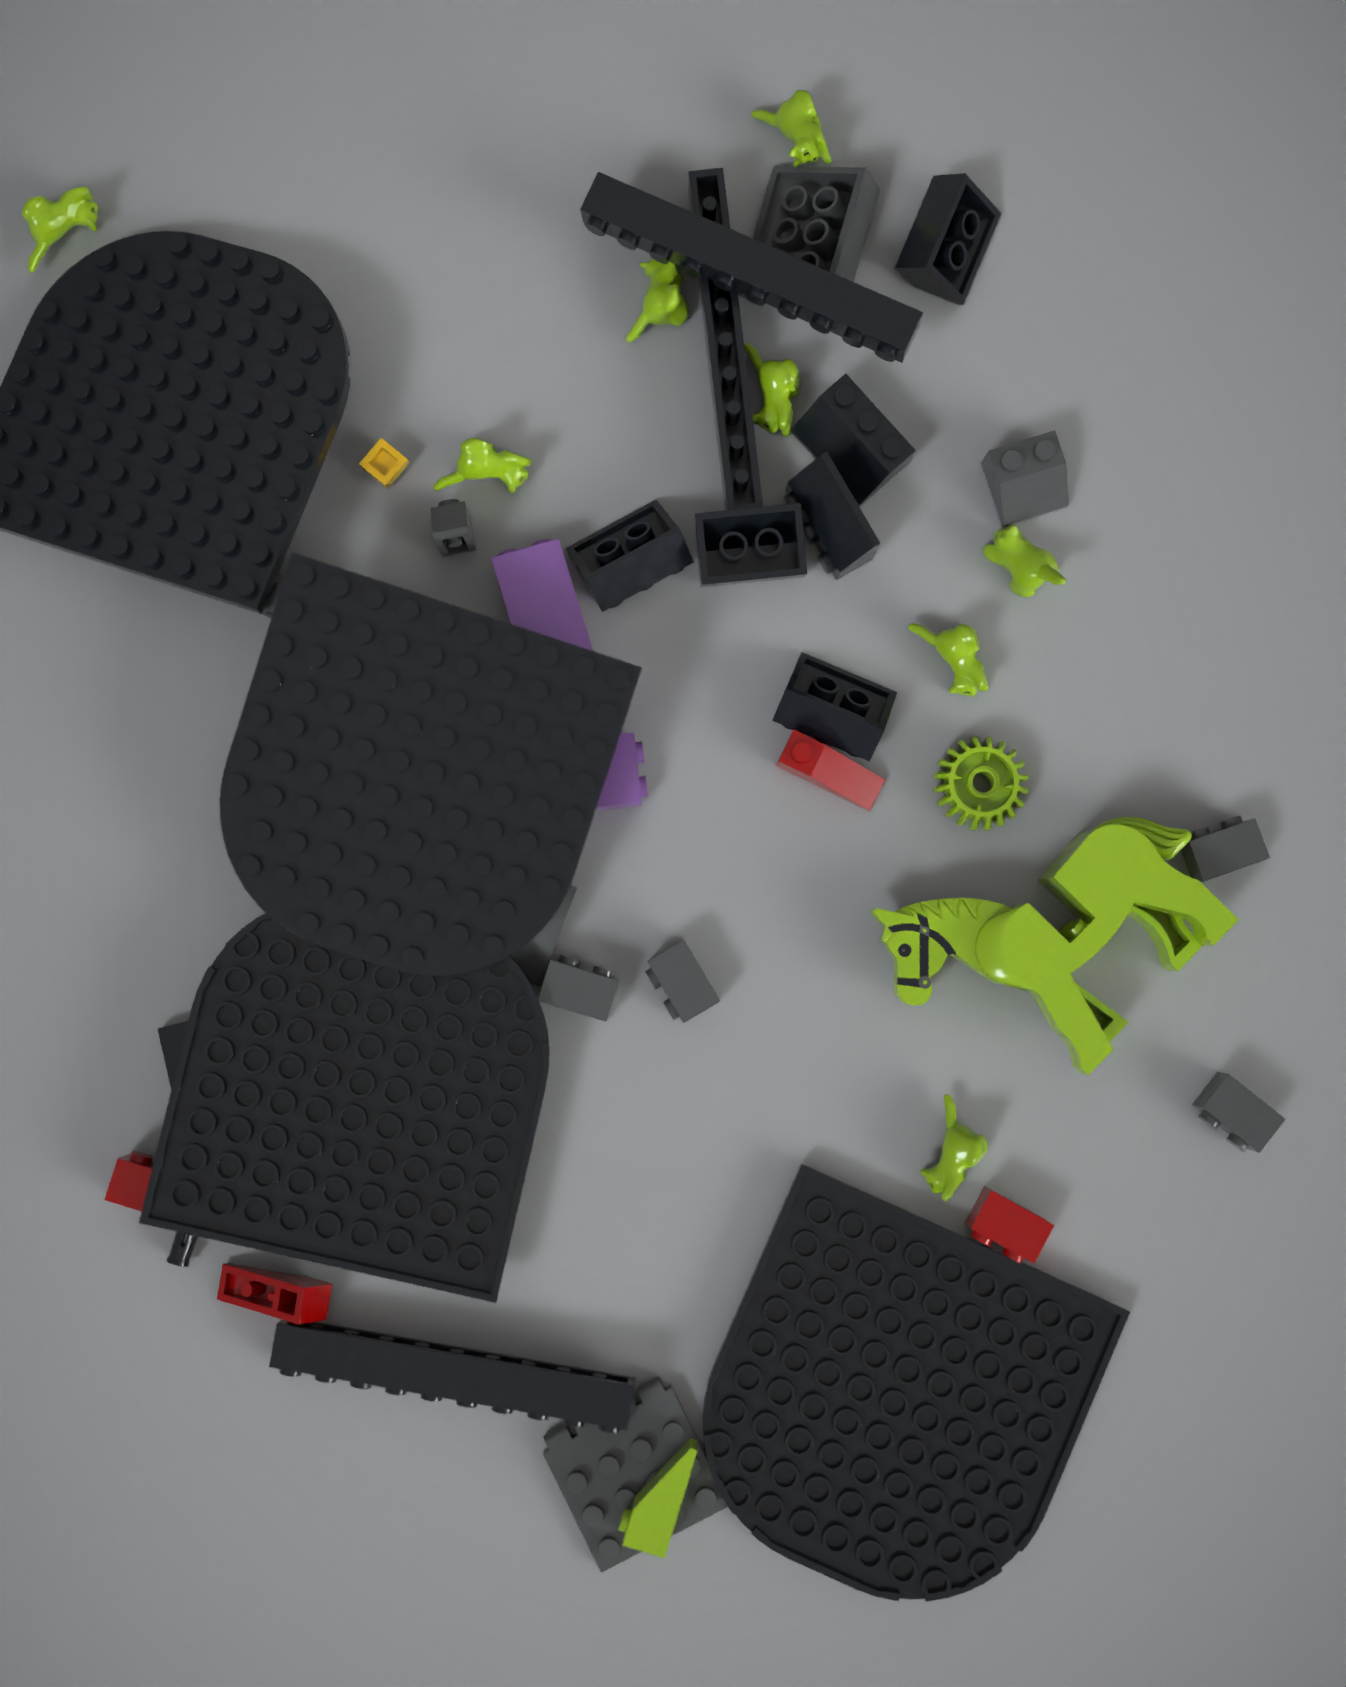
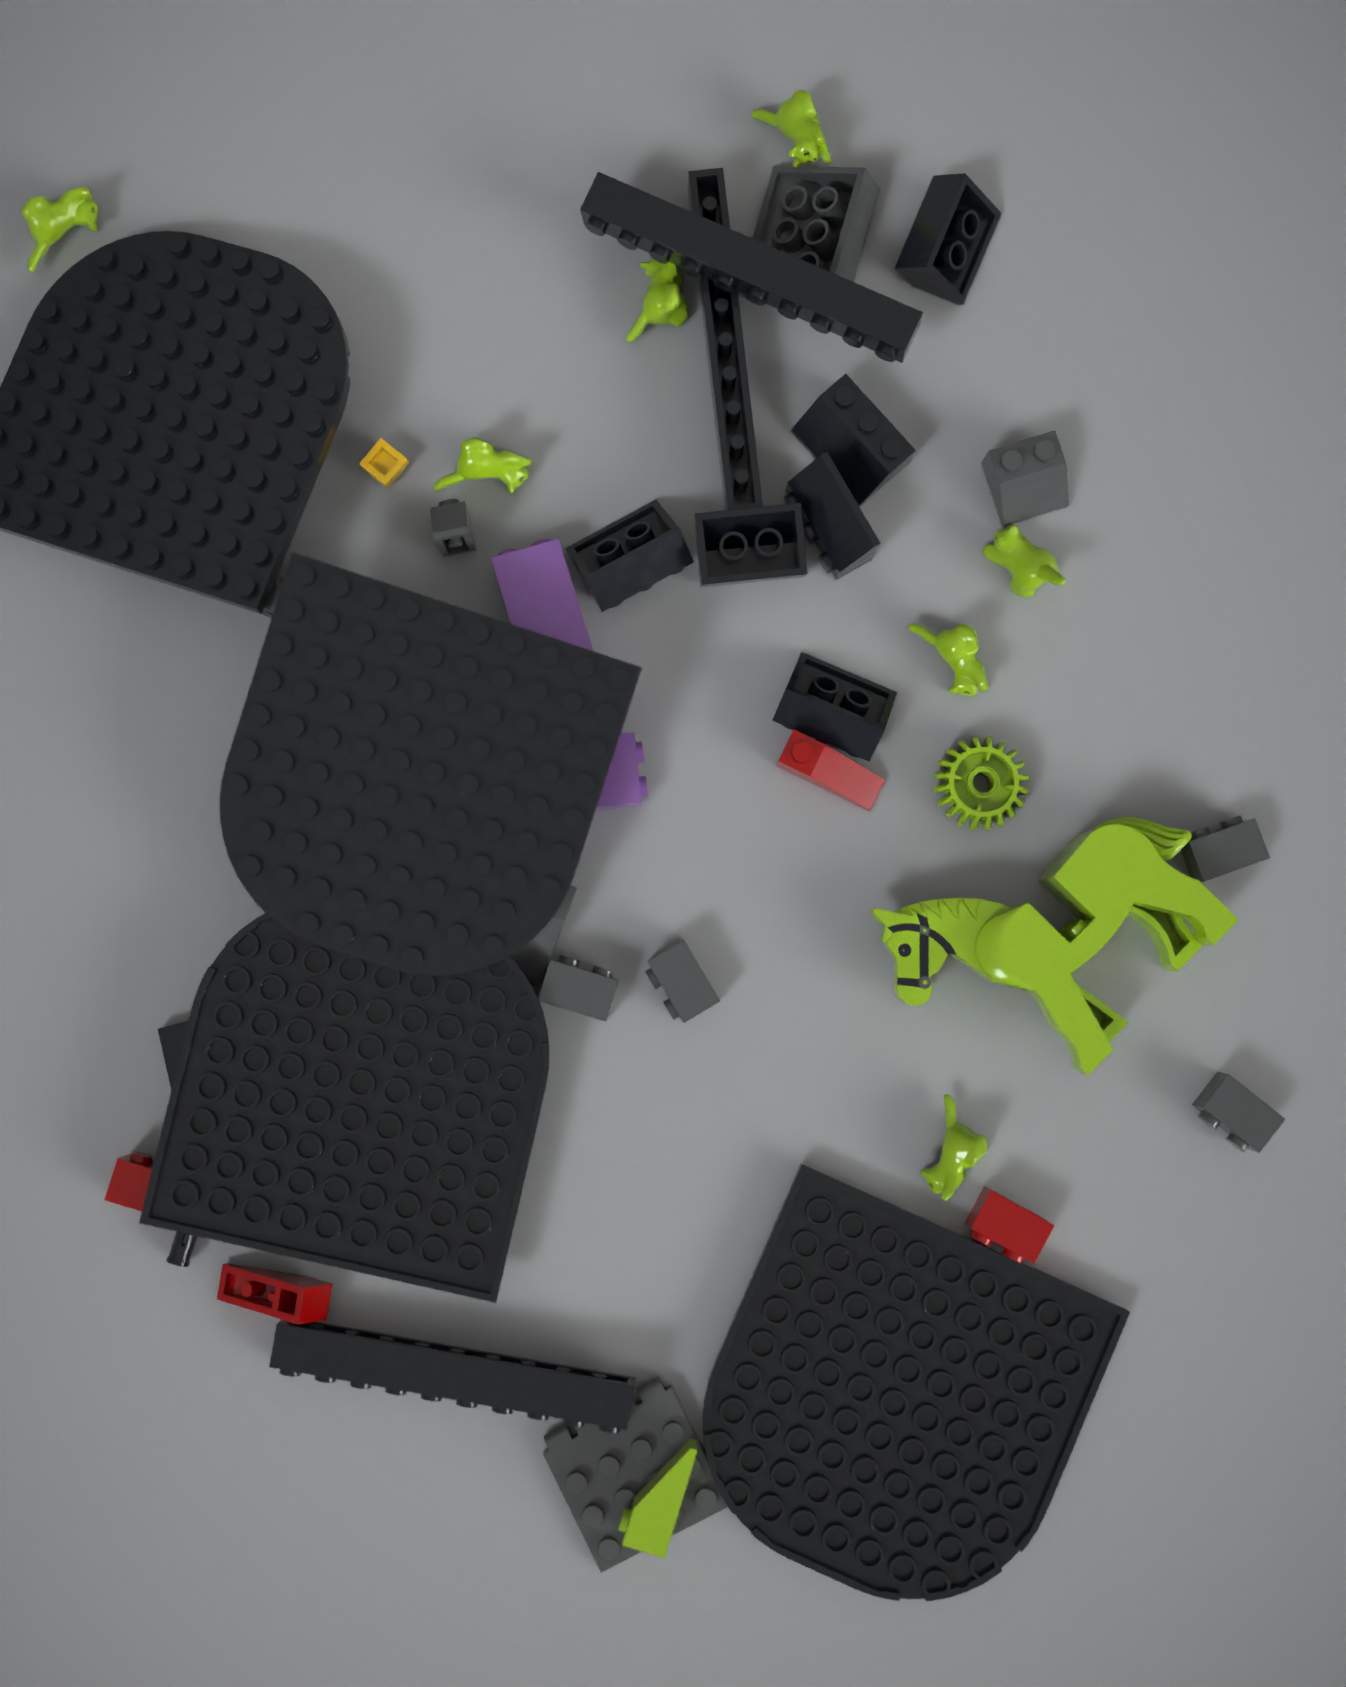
lime animal [744,342,802,437] -> none

